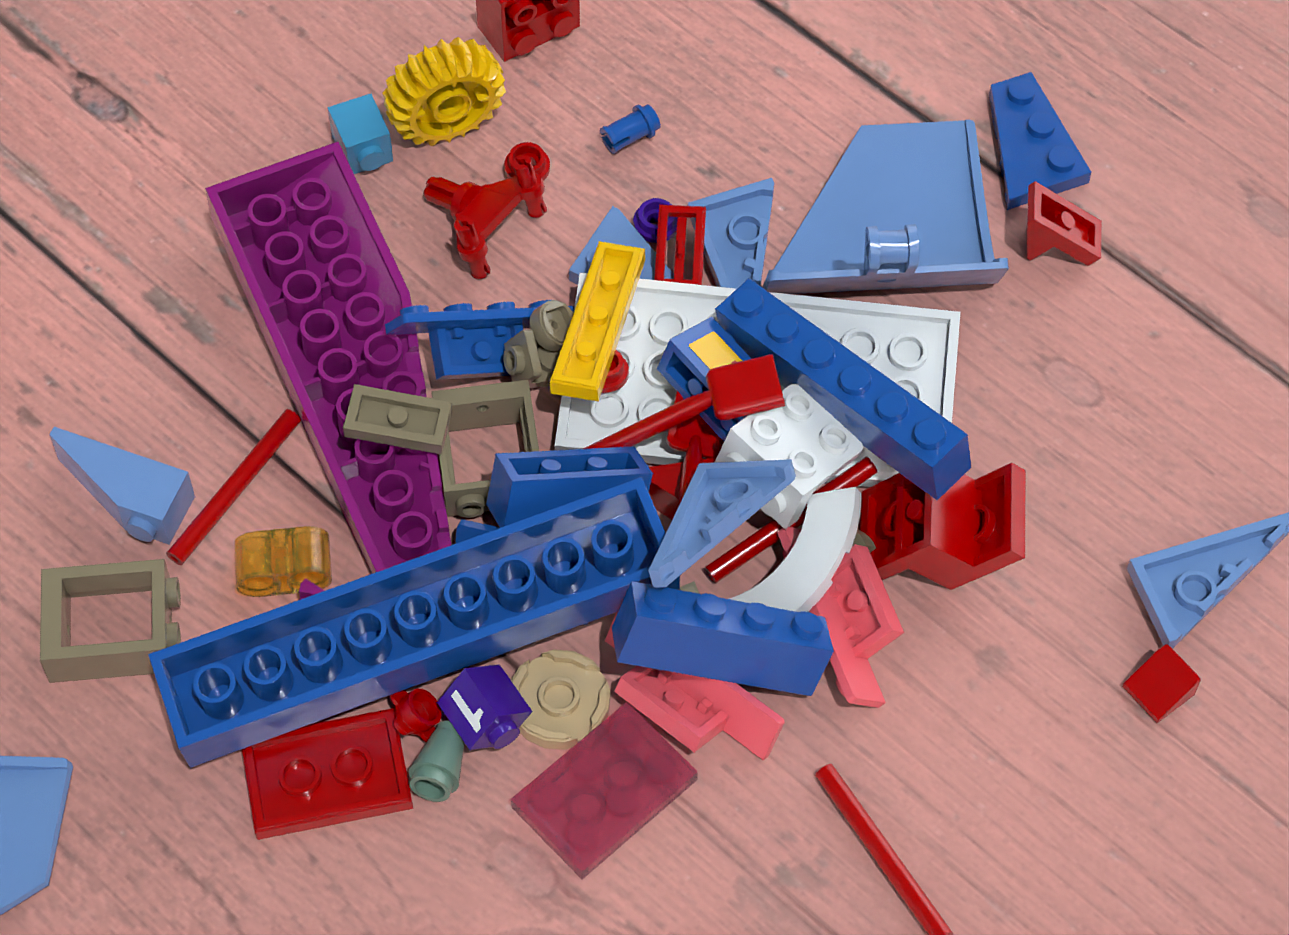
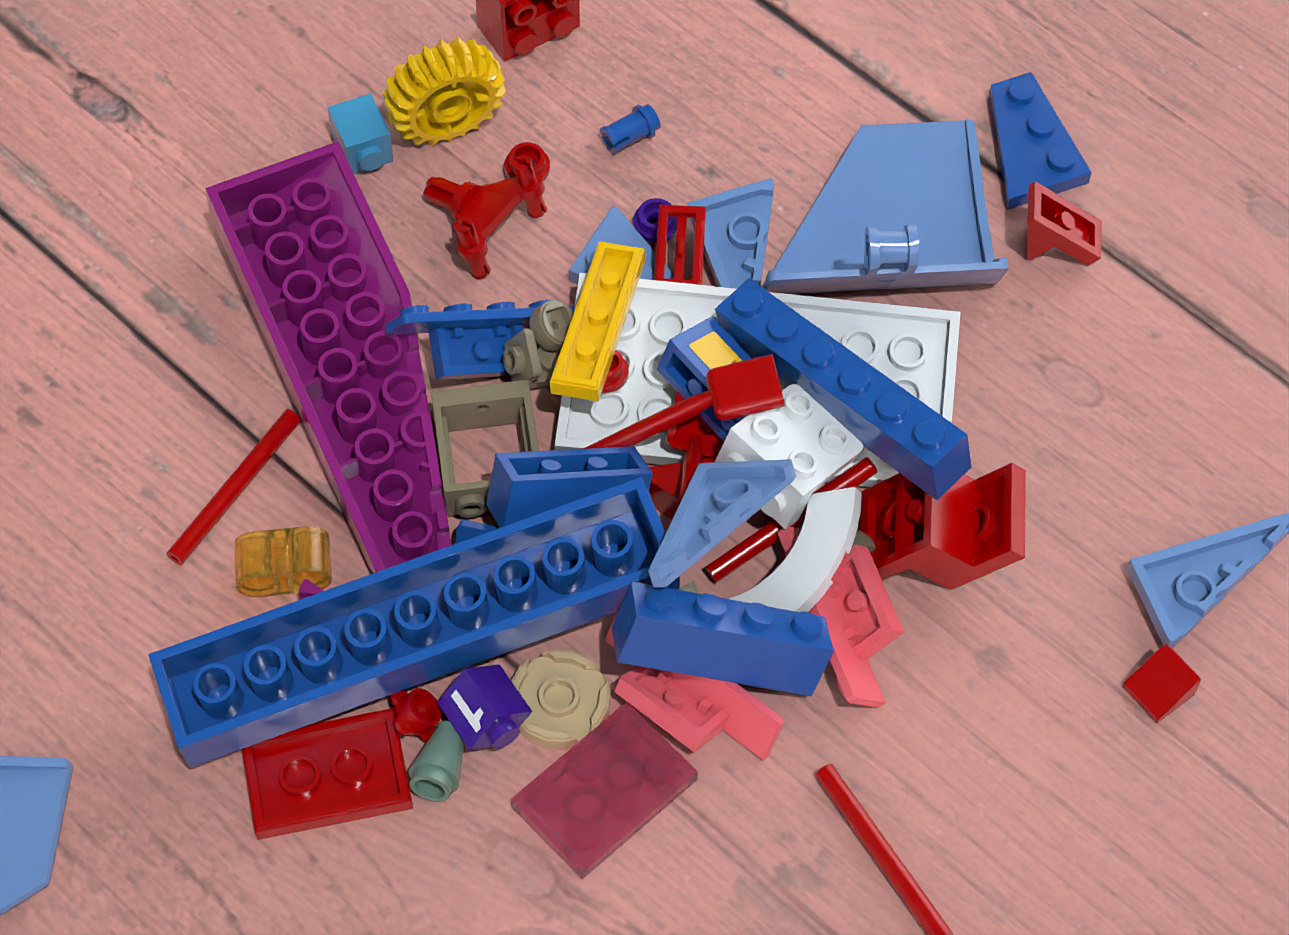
dark tan window [40,559,181,683] -> none
medium blue slope [49,427,195,545] -> none
dark tan plate [343,384,452,454] -> none

